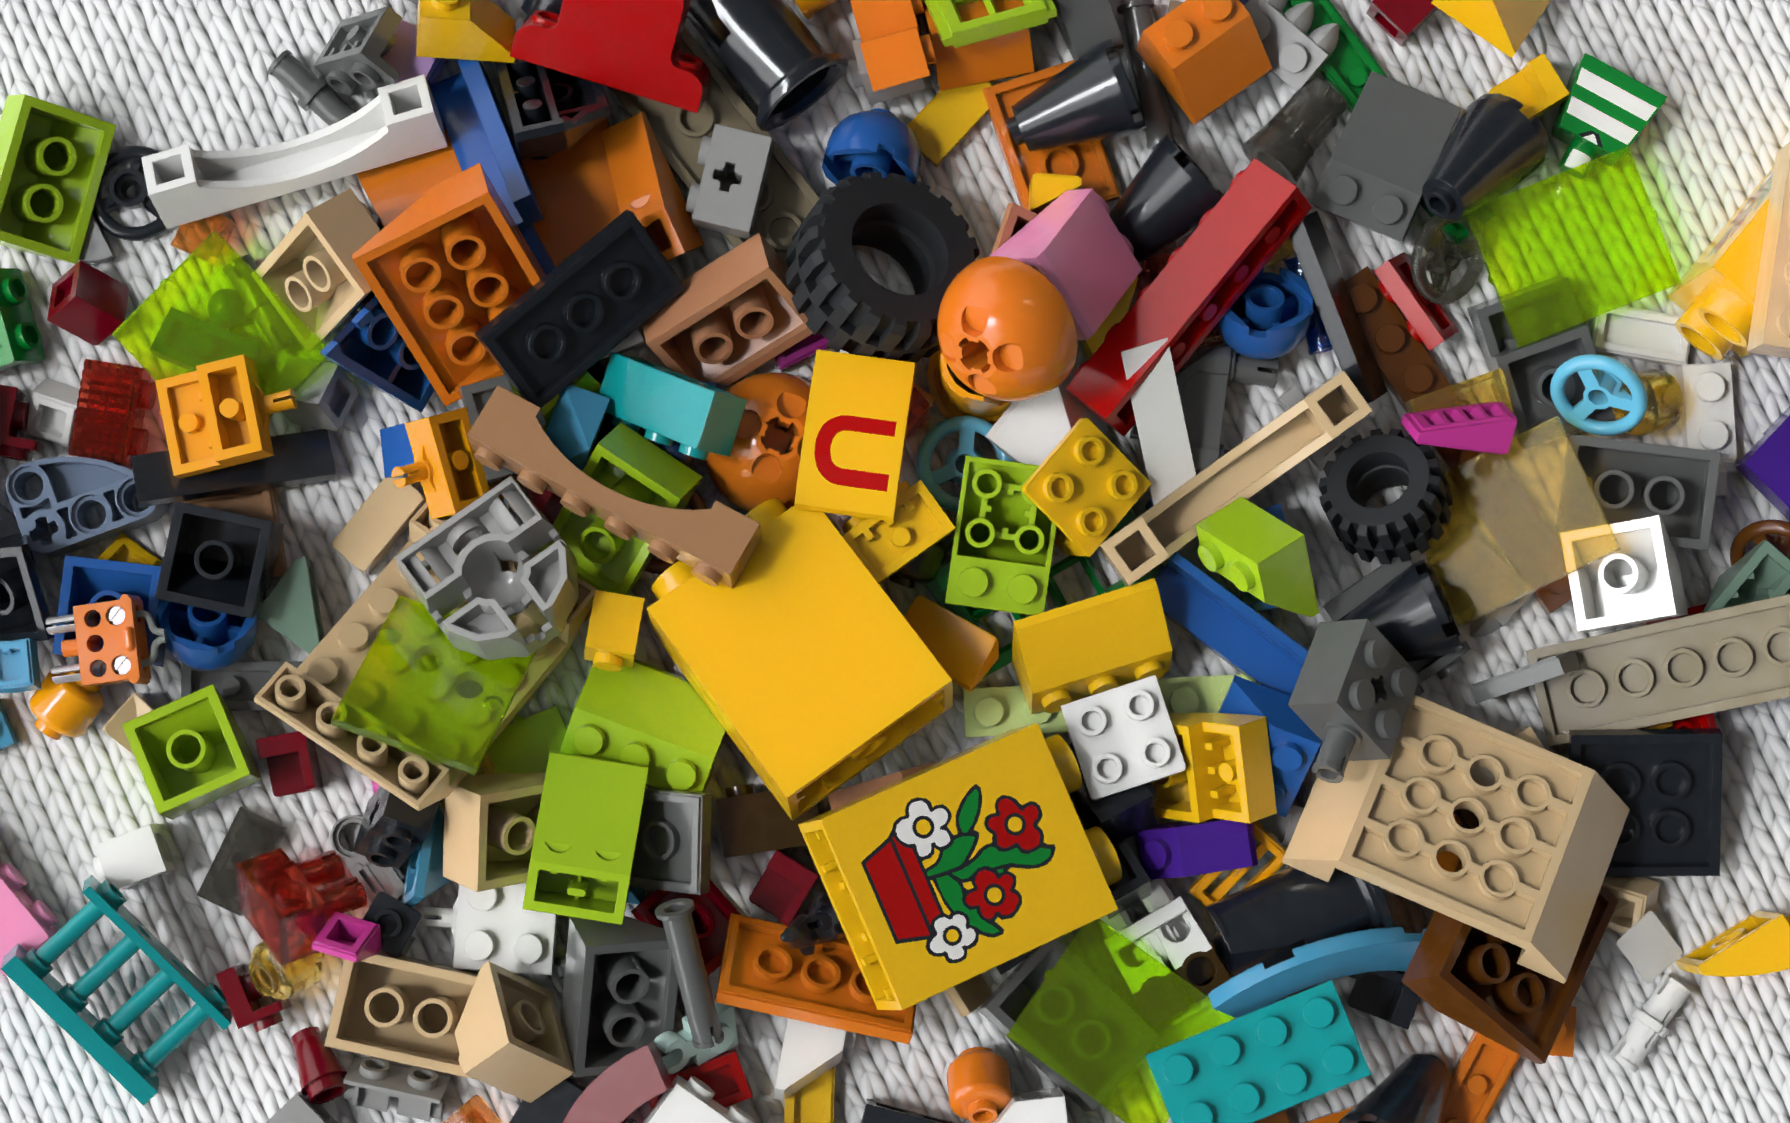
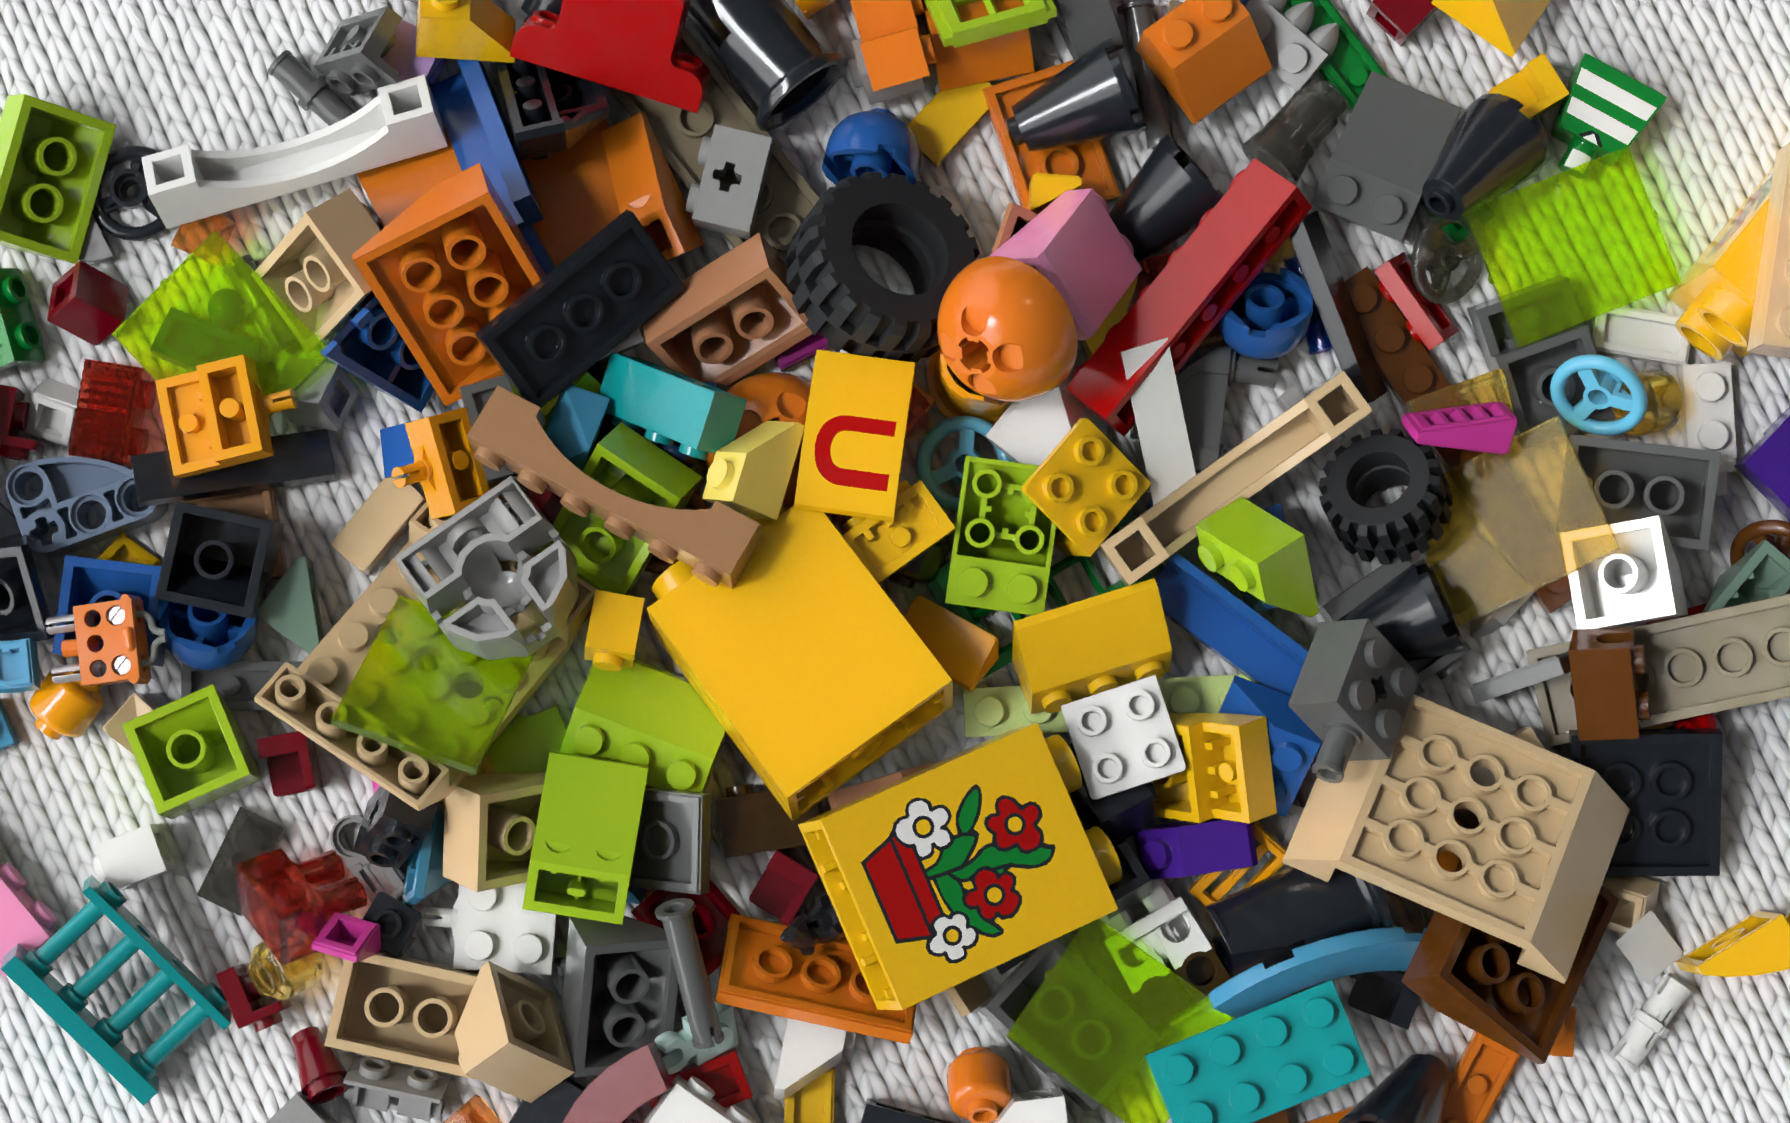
none -> light yellow slope [702,421,805,520]
none -> reddish brown brick [1568,627,1651,741]

